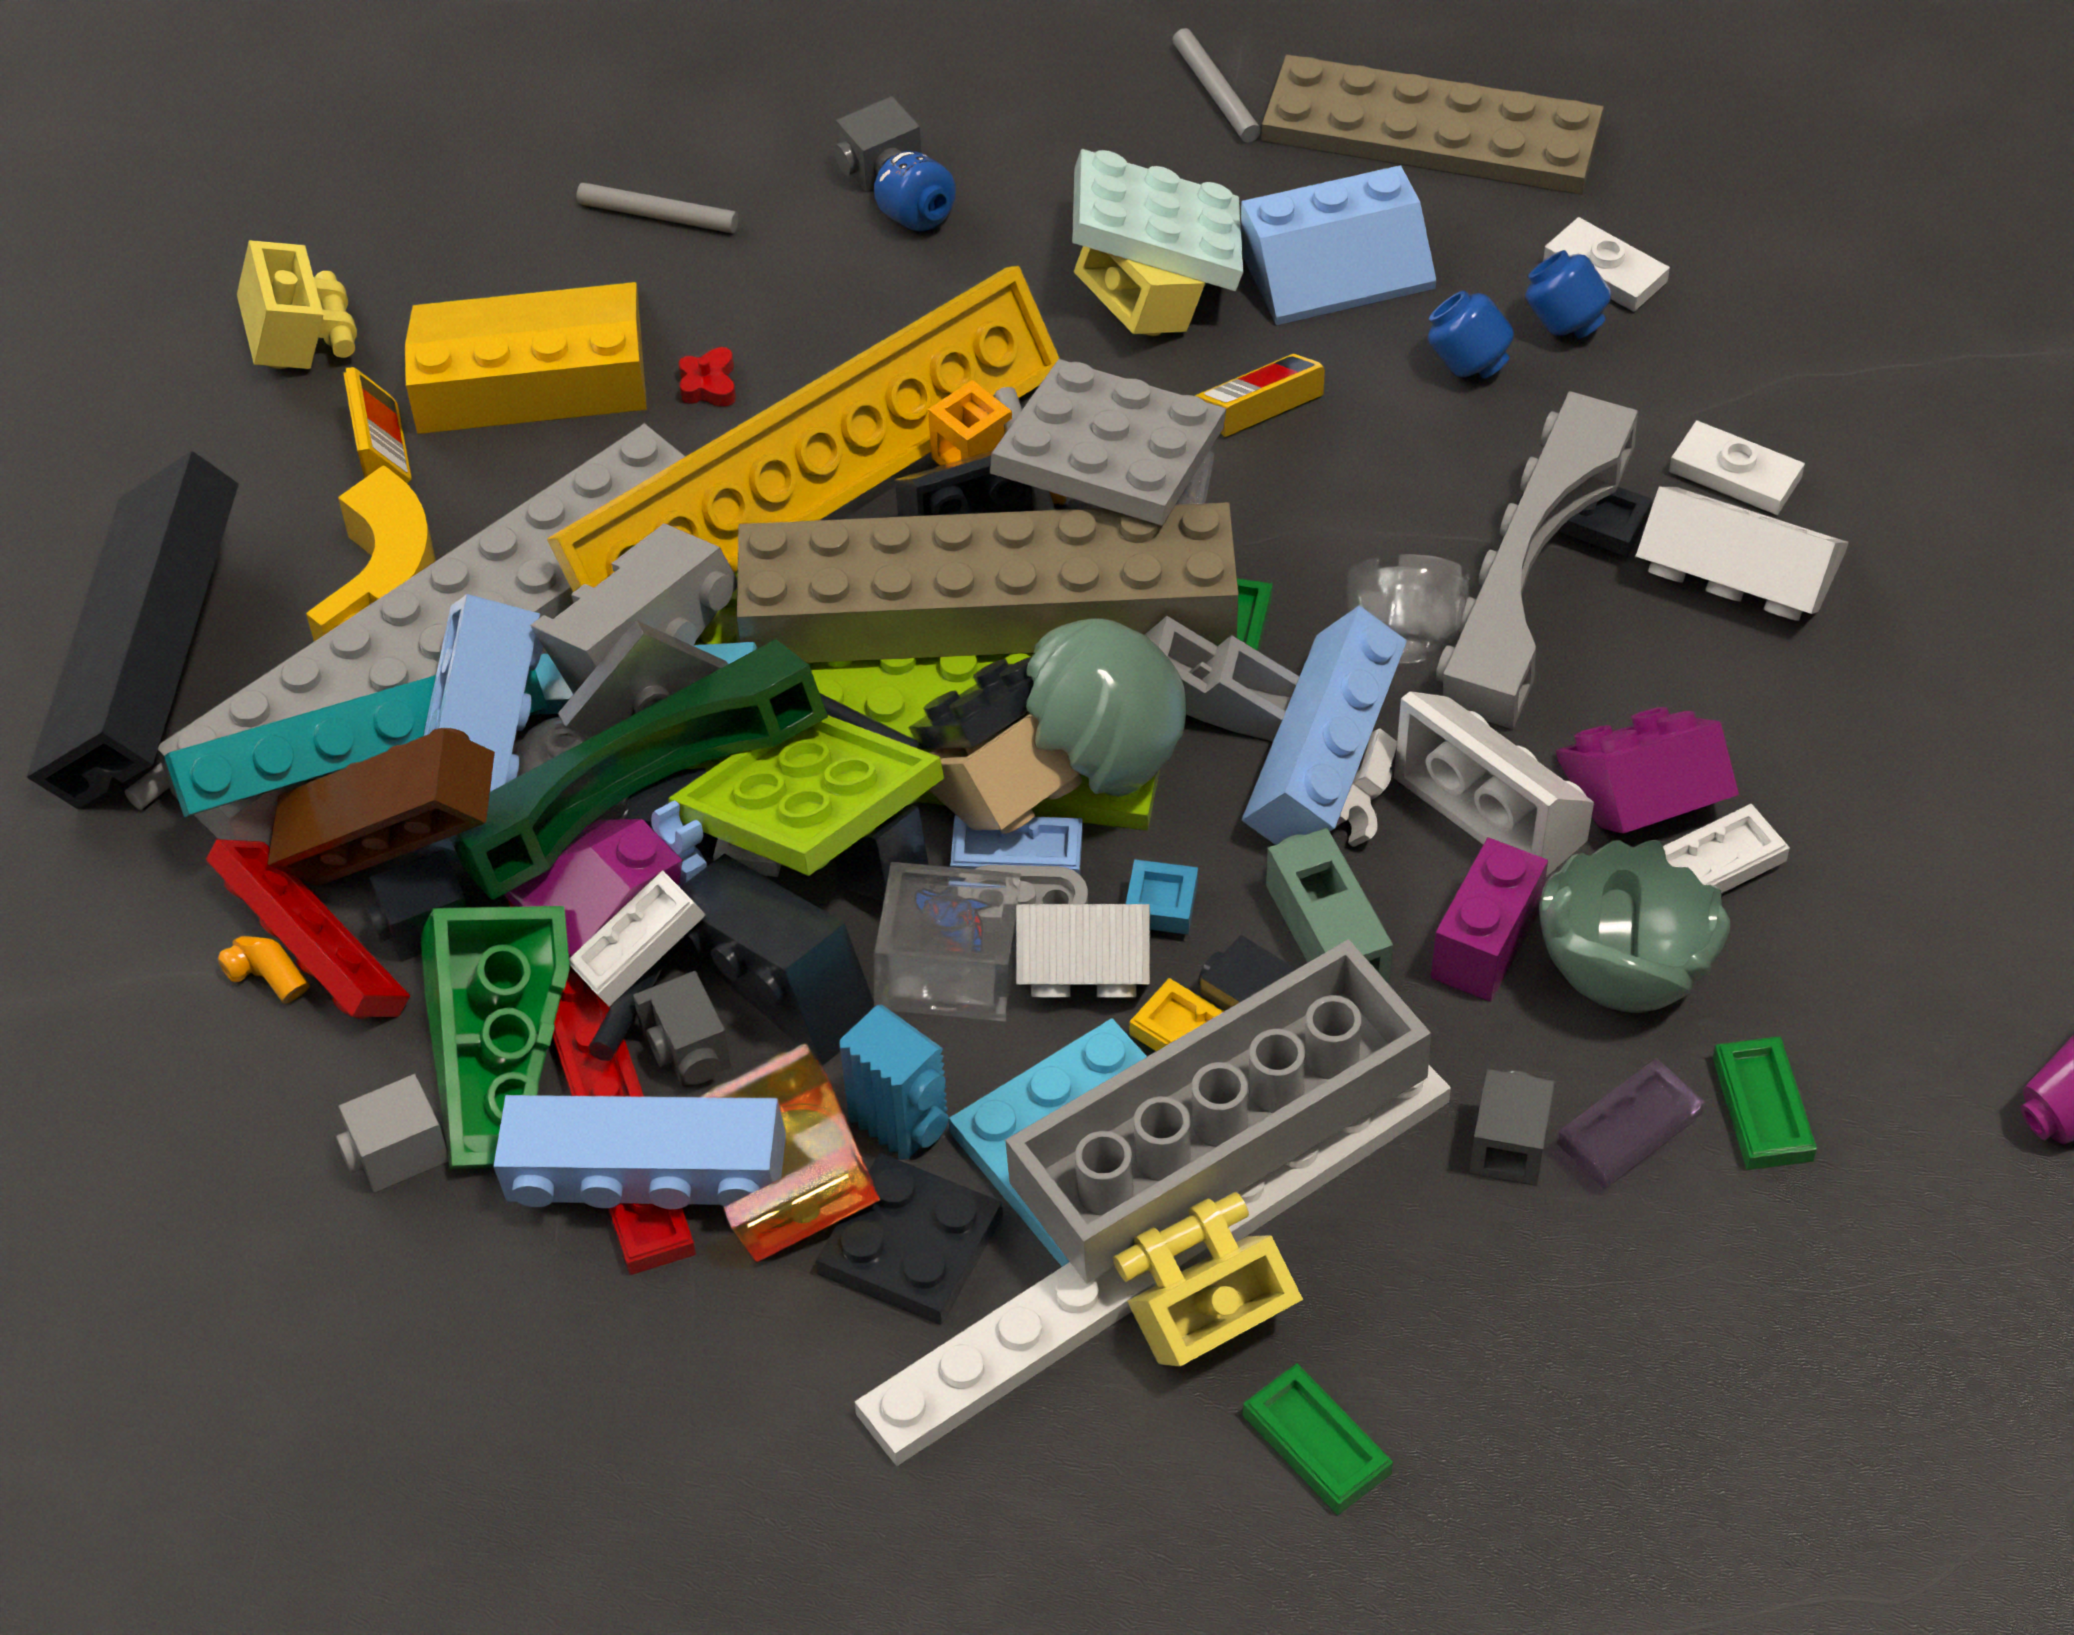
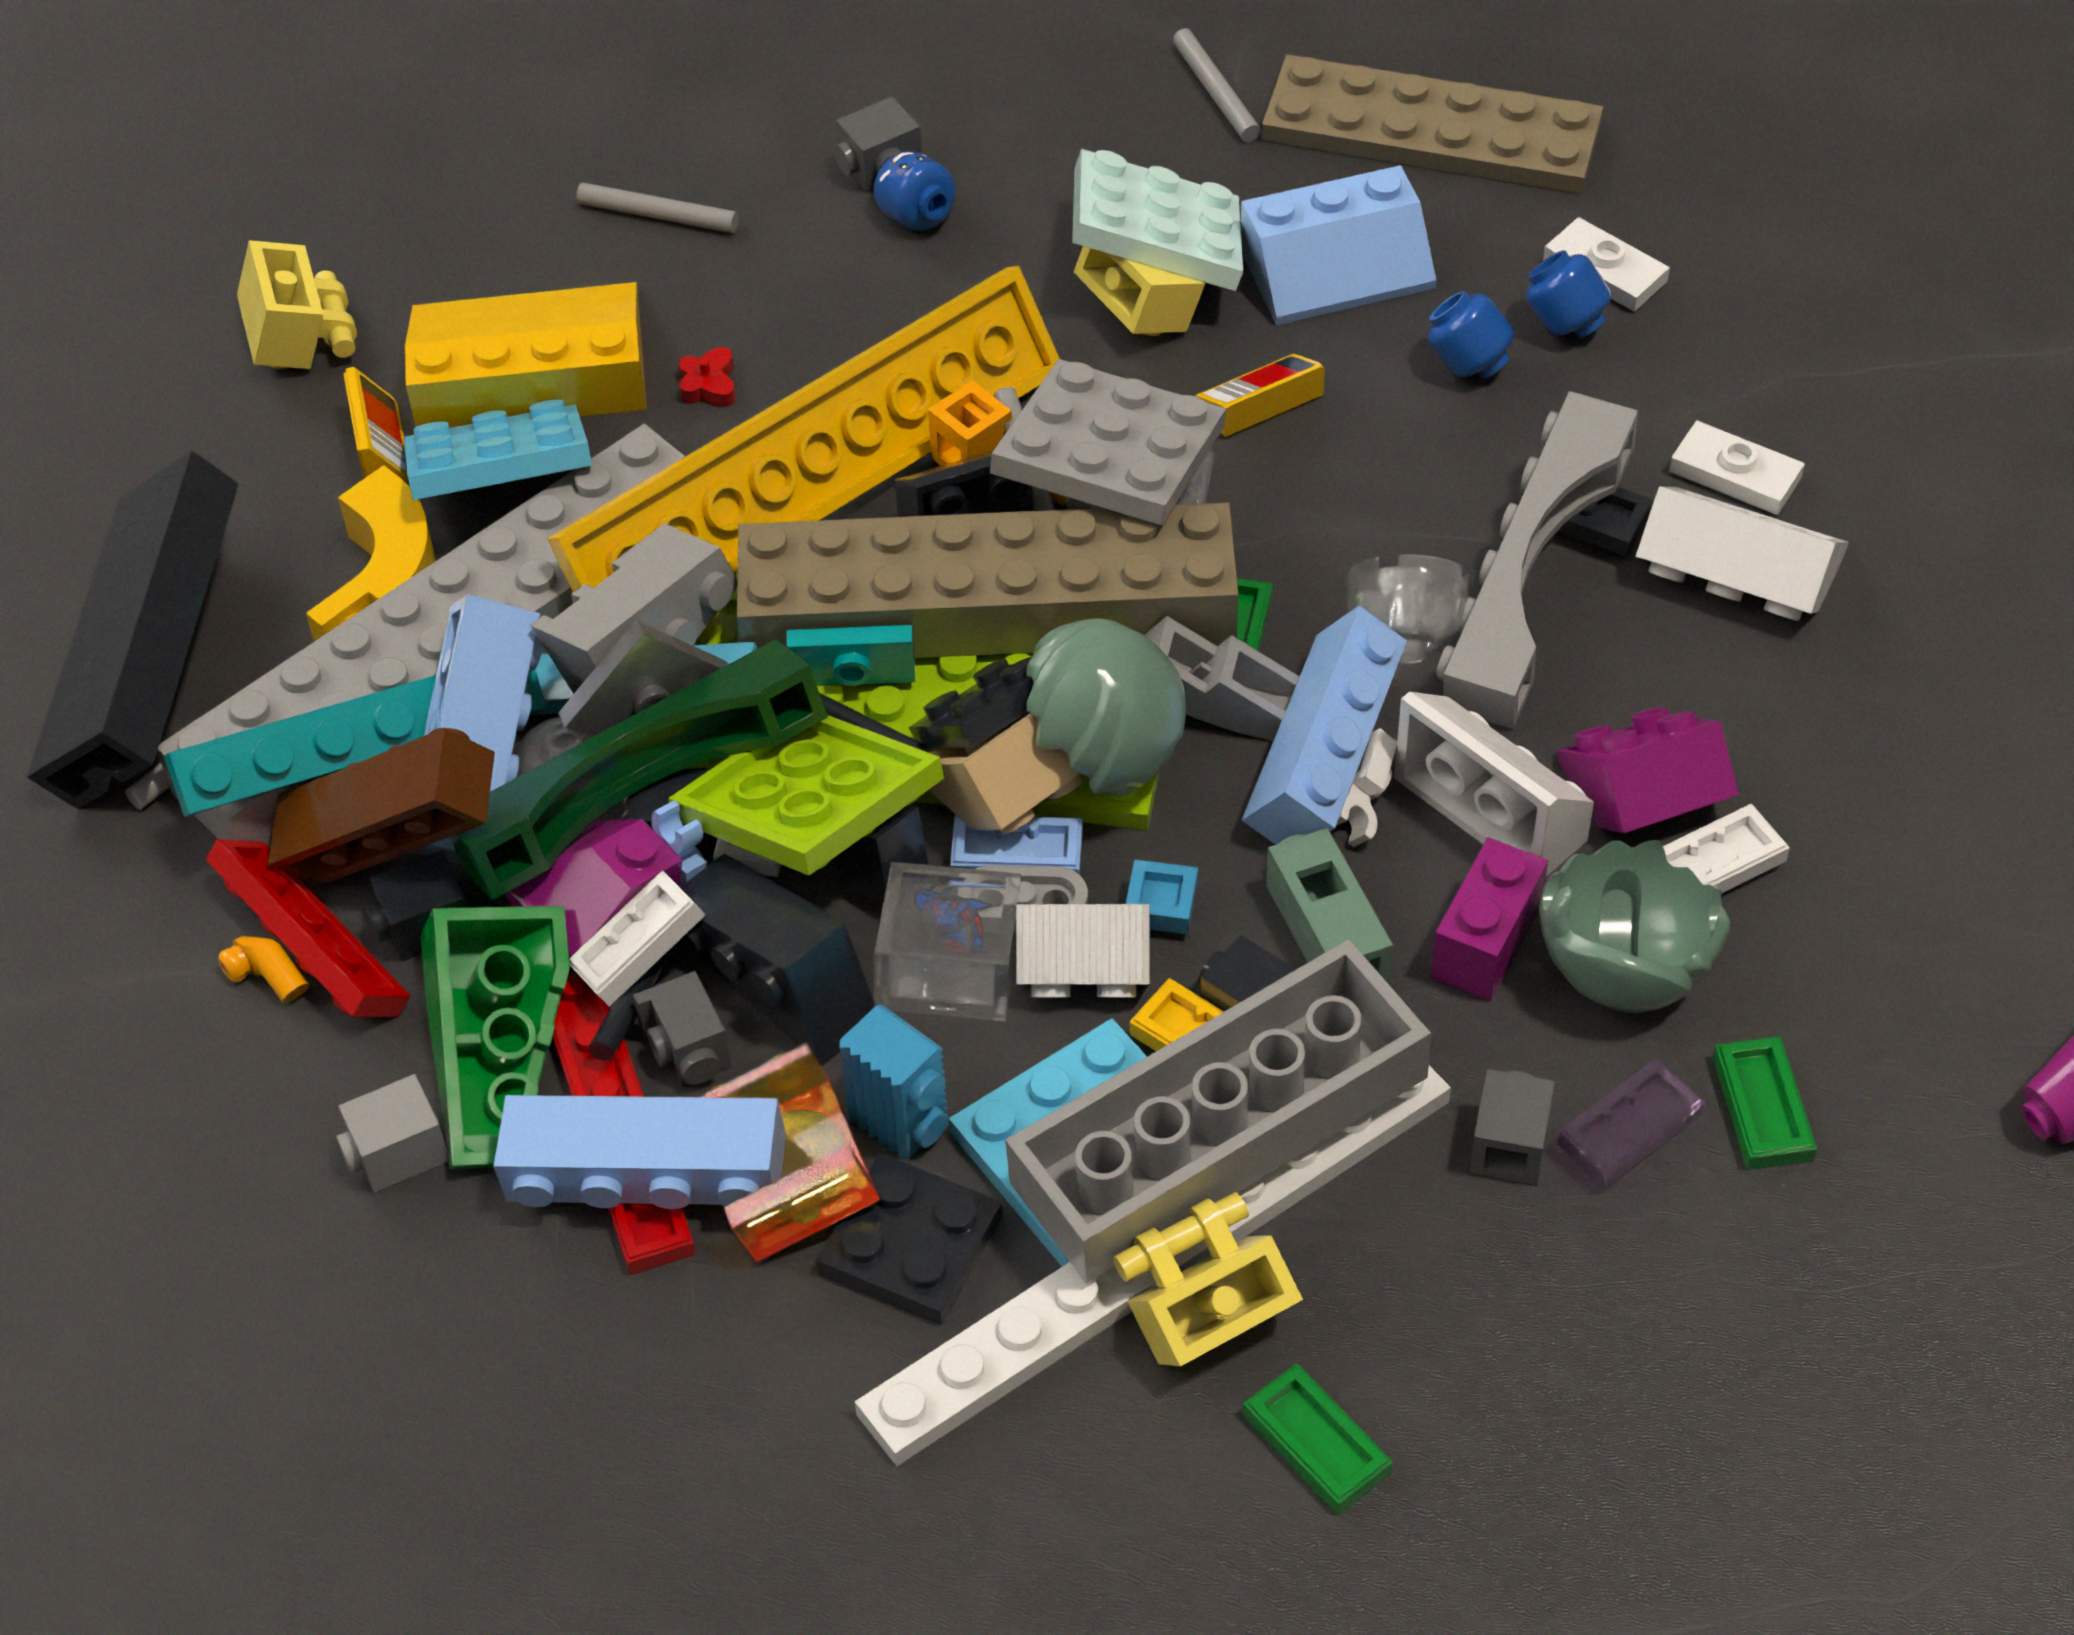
none -> medium azure plate [404,399,592,500]
none -> teal plate [787,625,915,686]

